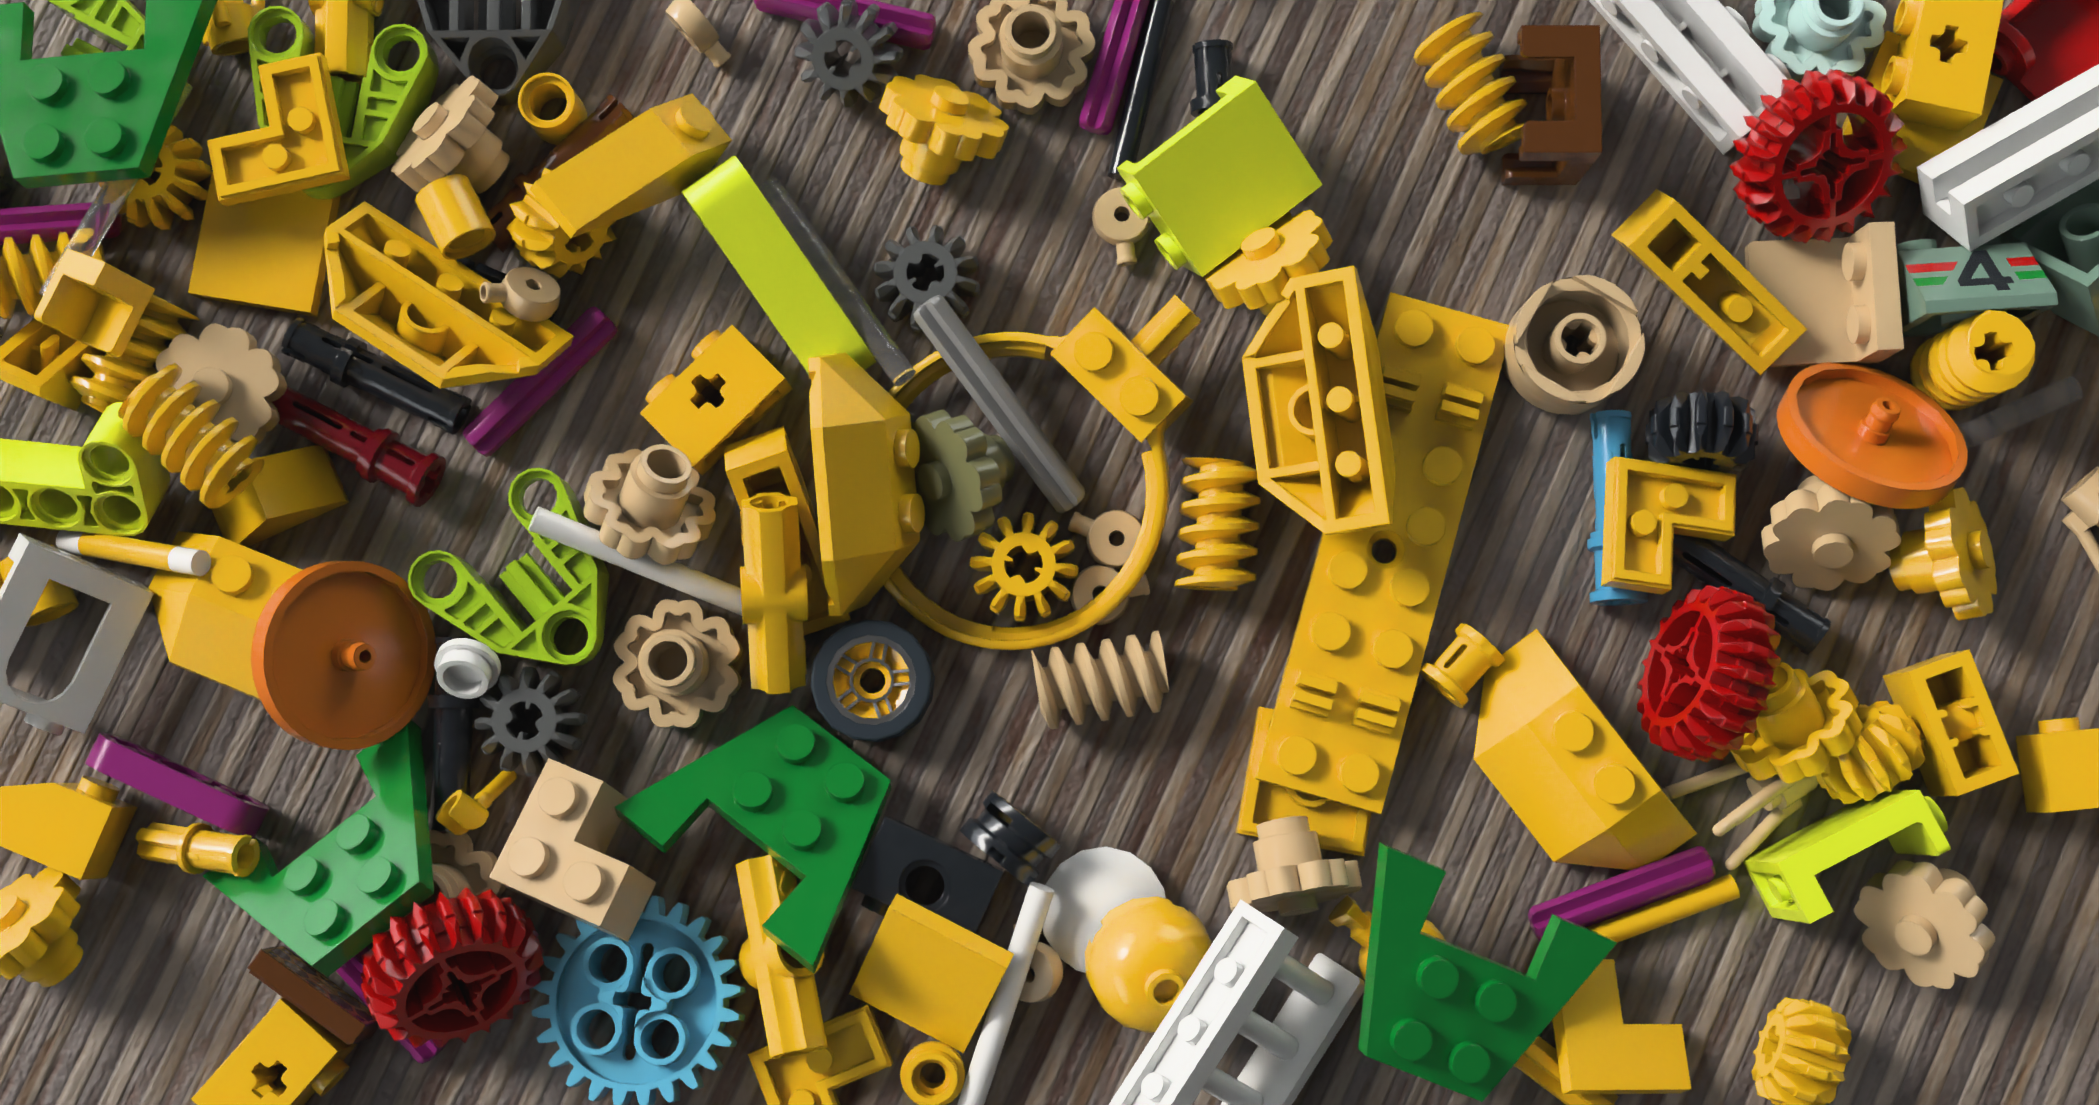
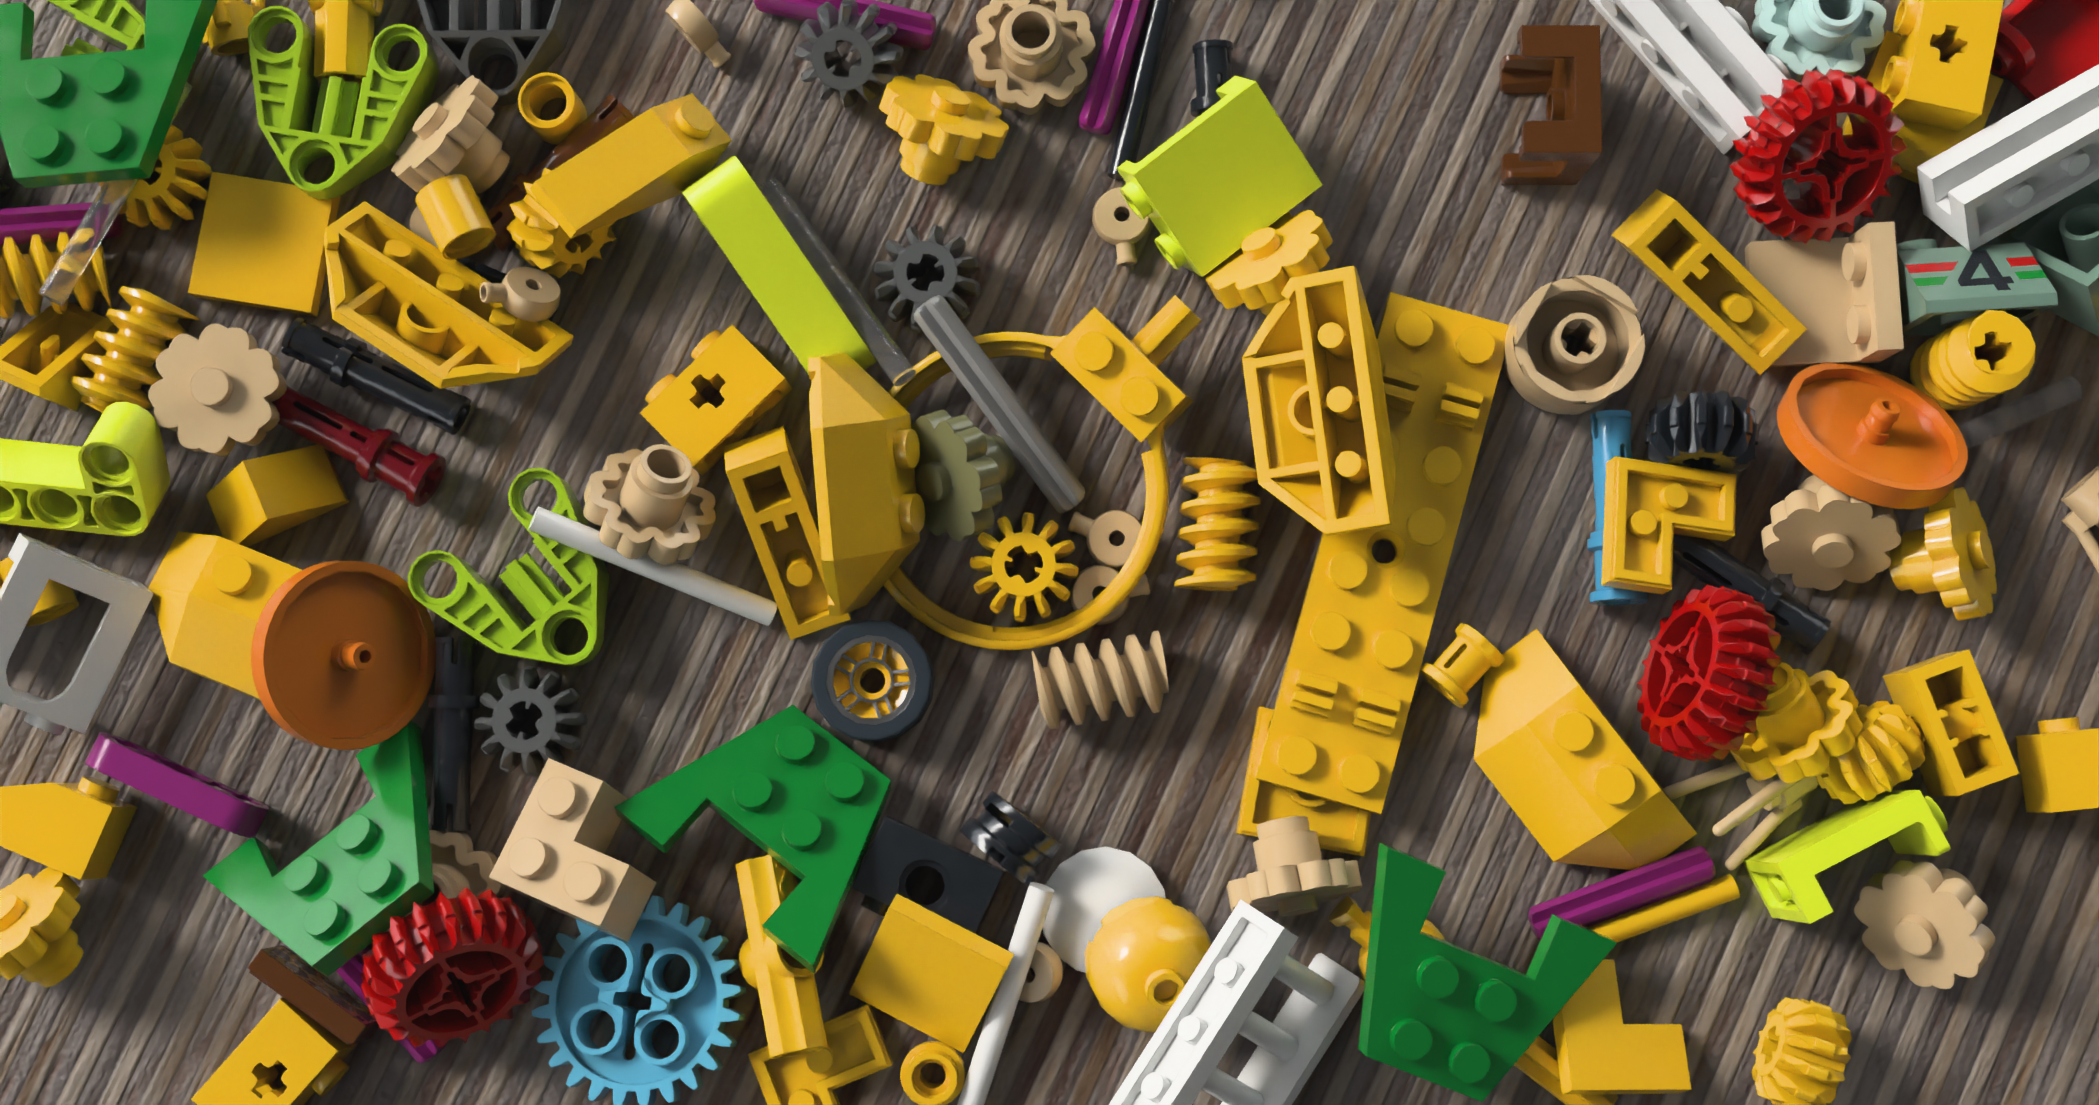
yellow panel [34,248,155,357] -> none
yellow bar [56,530,211,576] -> none
yellow piece [118,363,265,509] -> none
yellow axle [135,822,260,877] -> none
yellow tile [207,52,350,207] -> none
white plate [434,638,501,699] -> none
yellow hand [436,770,517,836] -> none
magenta axle [463,306,617,457] -> none
tan plant [613,599,743,729] -> none
yellow piece [740,492,808,694] -> none
yellow piece [1413,12,1527,155] -> none

